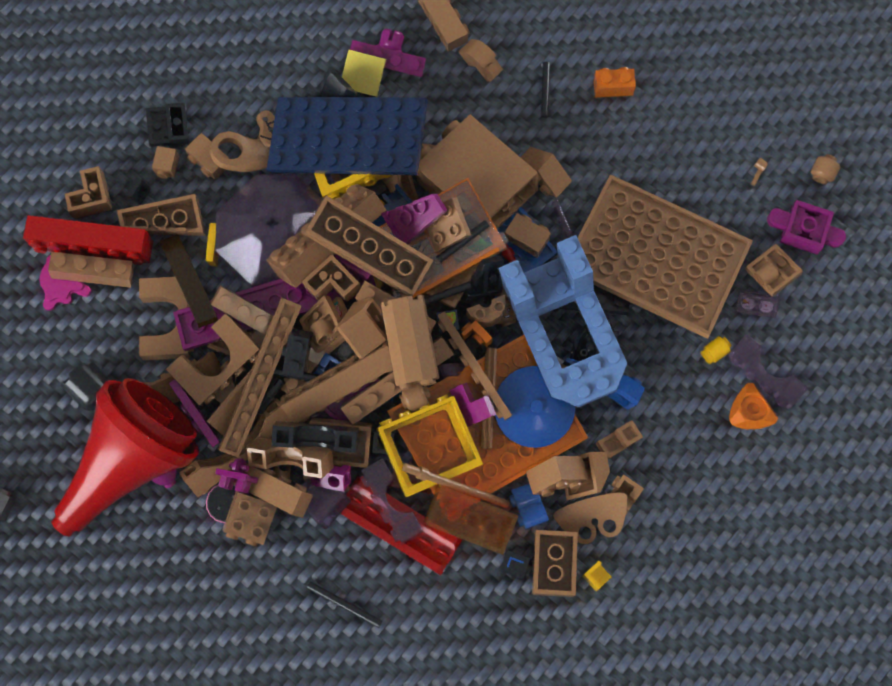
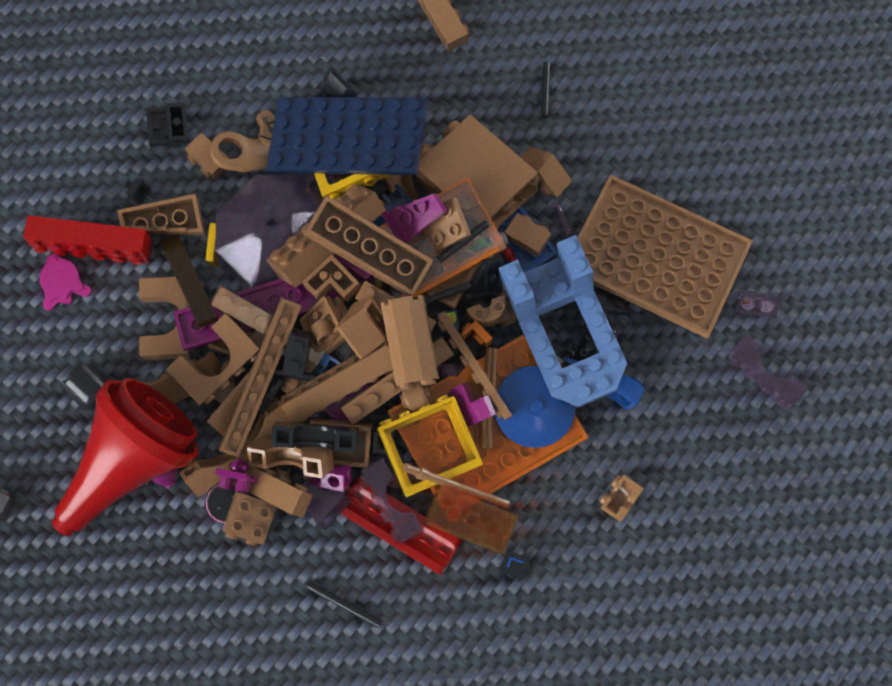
medium nougat brick [48,252,134,288] -> none
medium nougat brick [65,166,112,219] -> none
medium nougat brick [152,146,180,179] -> none
magenta wing [169,379,220,447] -> none
light yellow tile [342,50,386,97] -> none
magenta plate [350,29,426,78] -> none
medium nougat brick [459,39,503,82] -> none
blue brick [509,483,549,530] -> none
medium nougat brick [526,456,589,497] -> none
medium nougat brick [532,530,578,597] -> none
medium nougat piece [553,493,627,544] -> none
medium nougat slope [565,452,610,500] -> none
yellow panel [582,561,611,591] -> none
orange brick [594,67,636,98] -> none
medium nougat slope [596,420,643,459] -> none
yellow brick [700,336,731,364] -> none
orange hat [729,383,778,429] -> none
medium nougat plate [745,244,803,297] -> none
medium nougat hand [751,158,767,186] -> none
magenta brick [767,200,846,255] -> none
medium nougat head [811,154,840,185] -> none

